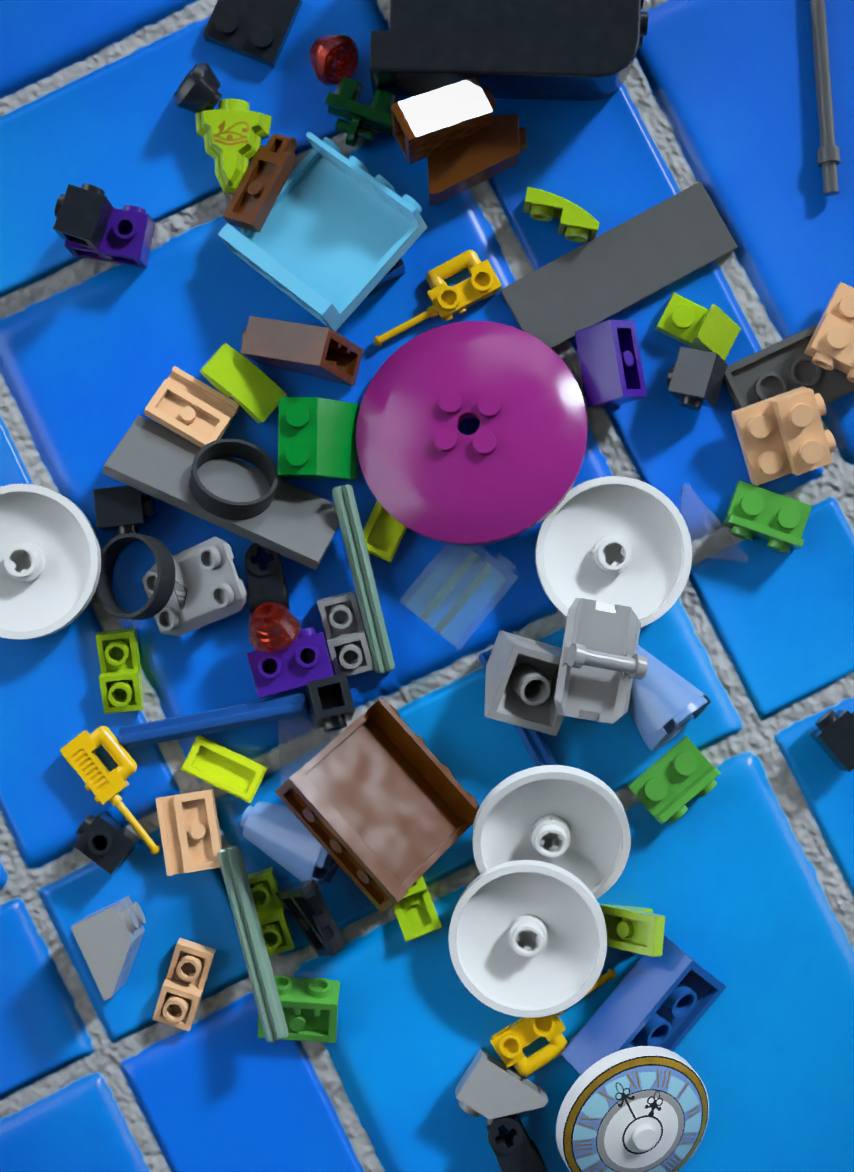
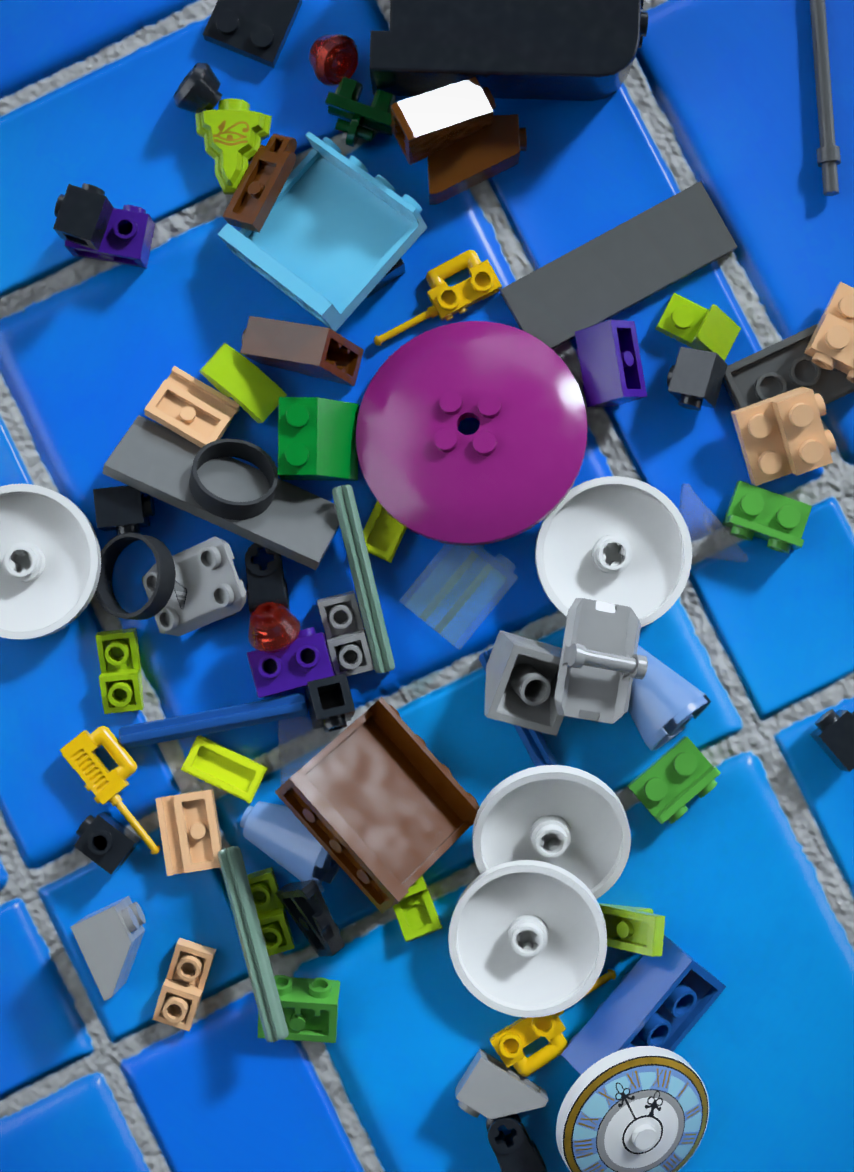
lime slope [523,187,599,243] -> none

